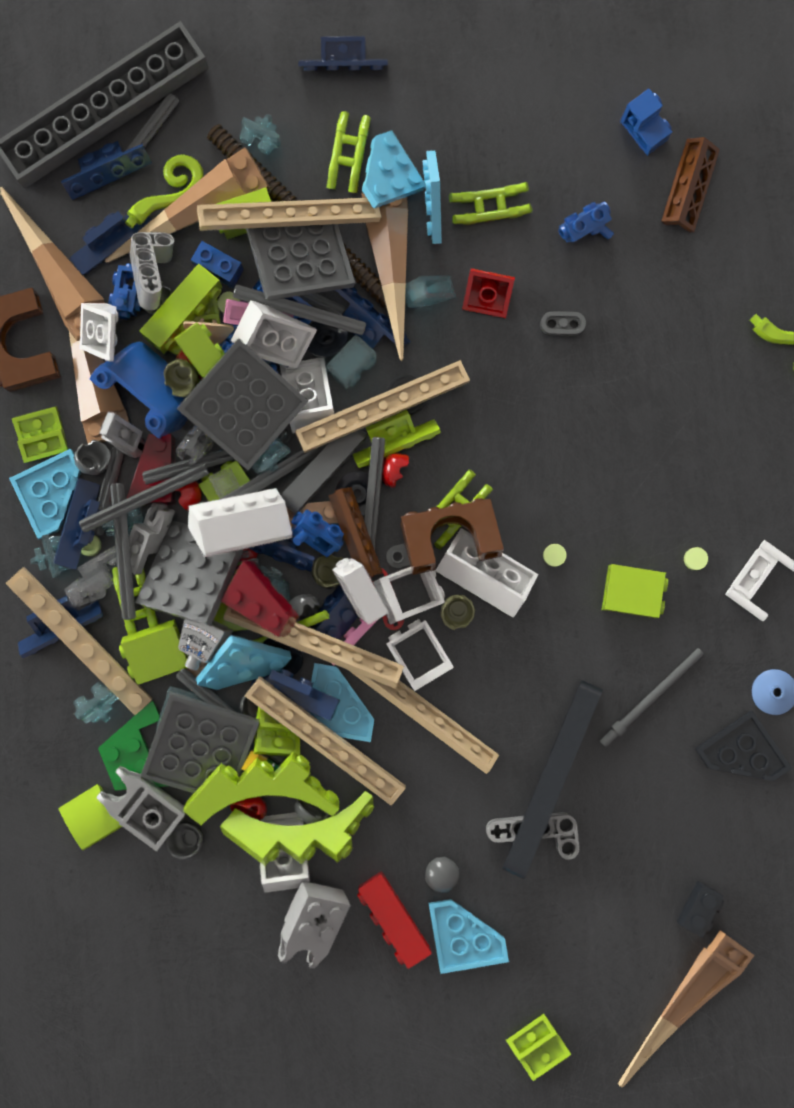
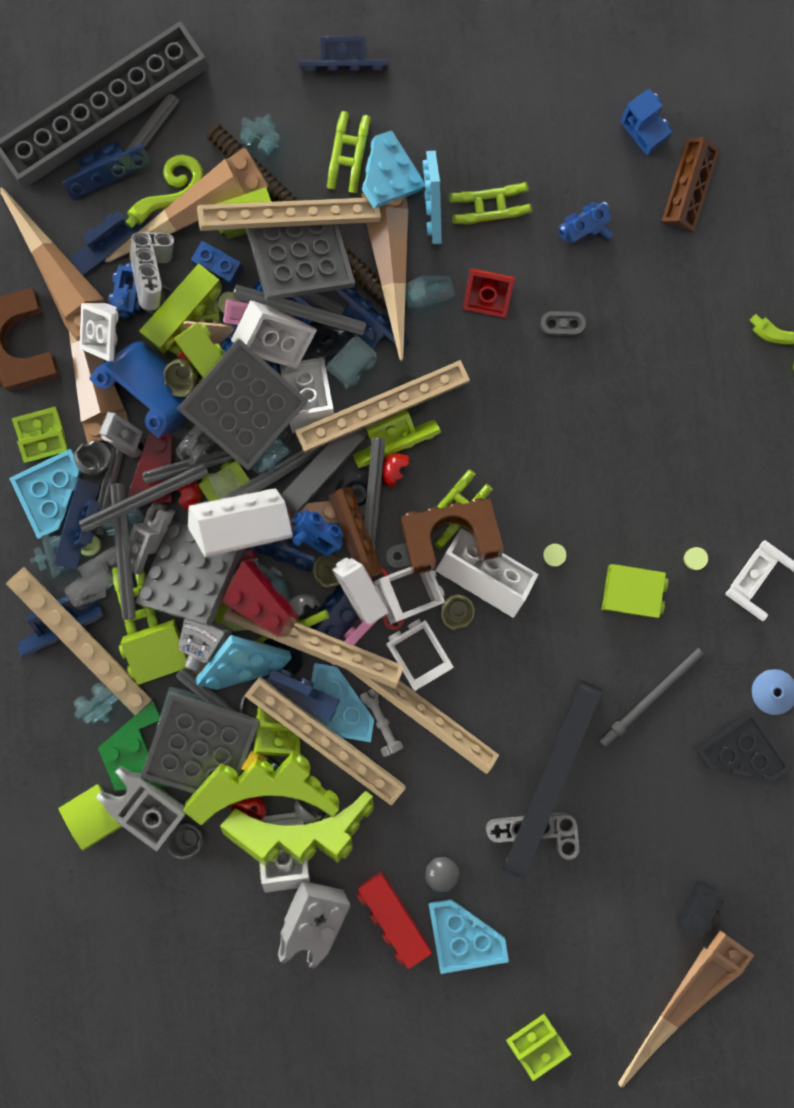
none -> light grey piece [360,689,404,757]

